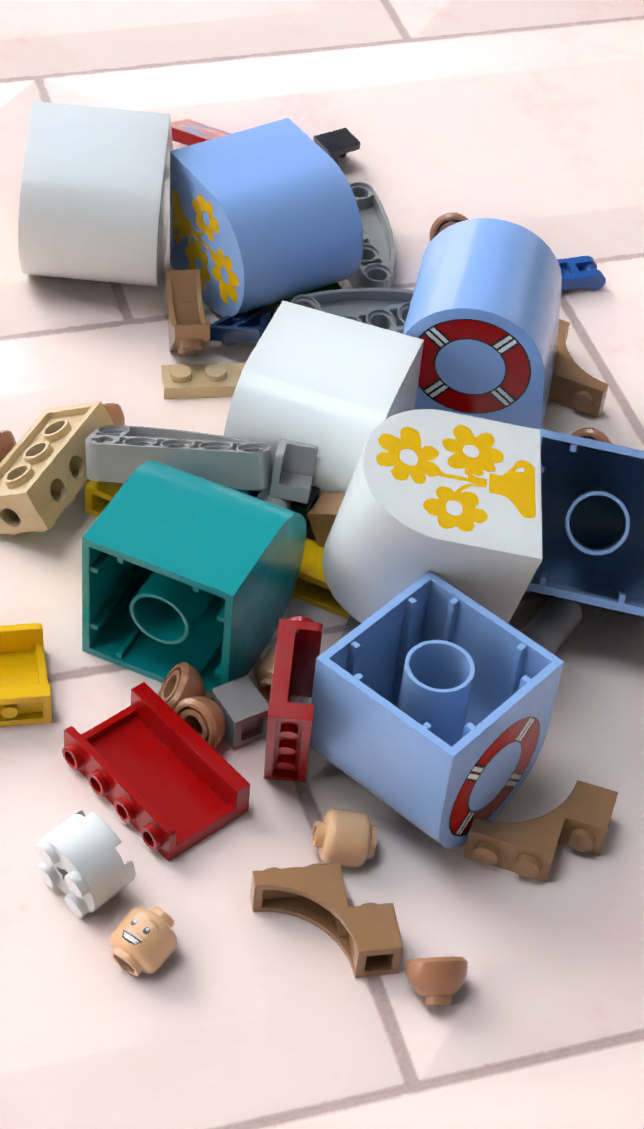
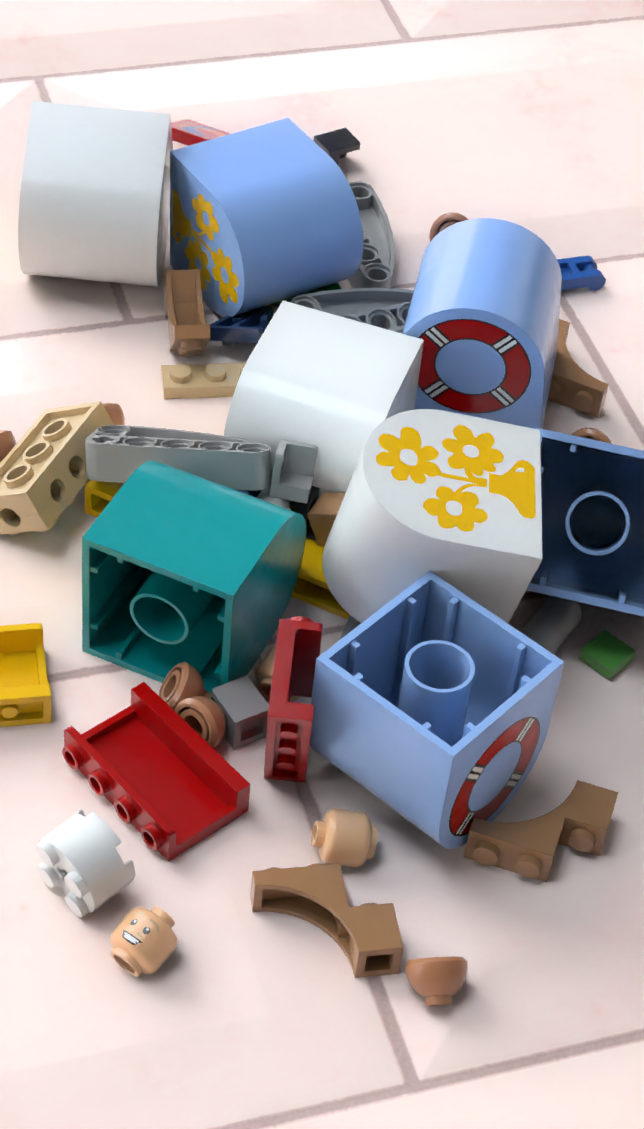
none -> bright green tile [579,630,636,680]

